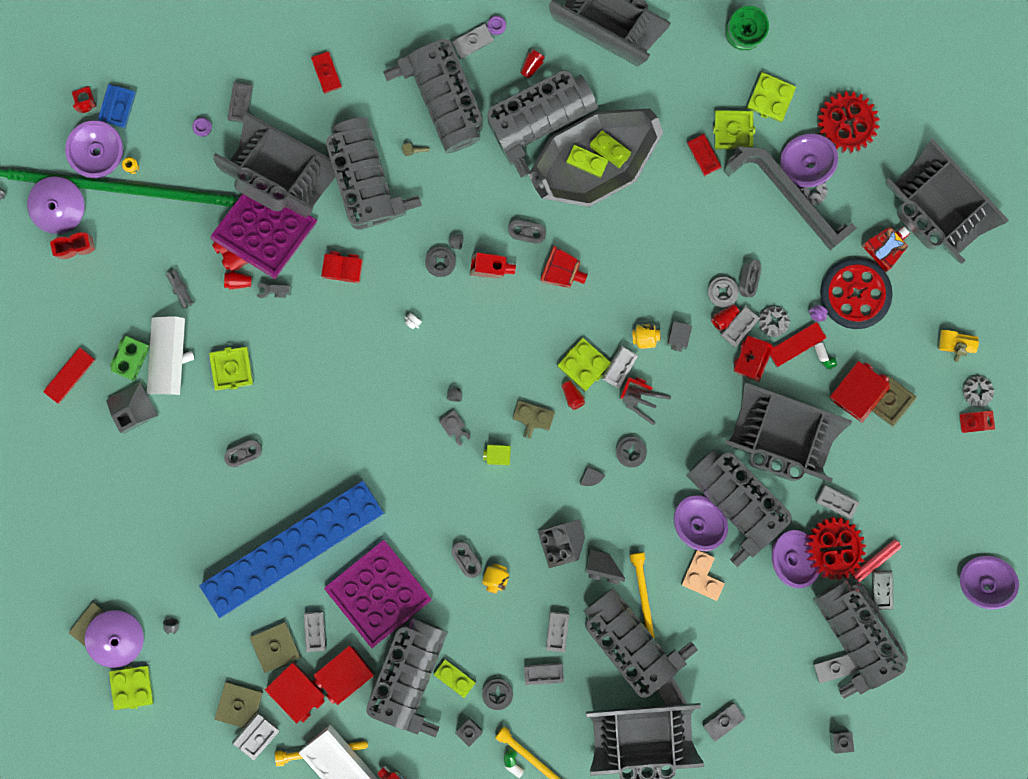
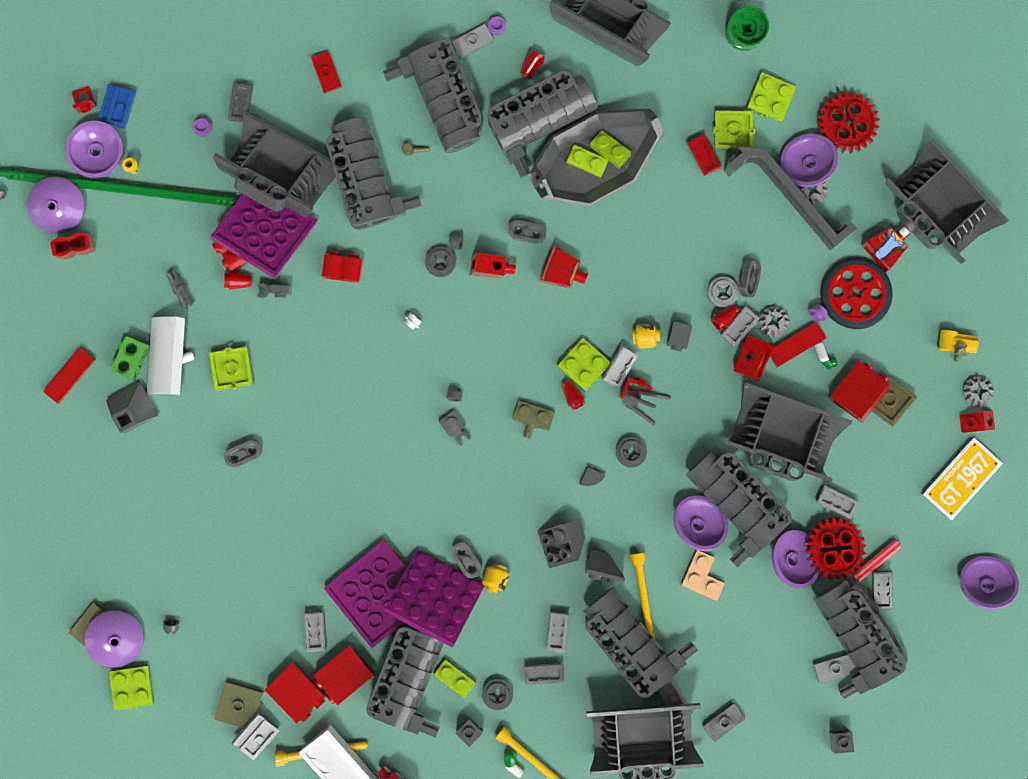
blue brick [199,481,385,618] -> none
olive plate [250,622,301,673] -> none
lime brick [483,445,511,466] -> none
none -> magenta plate [383,550,485,648]
none -> yellow tile [922,438,1003,520]

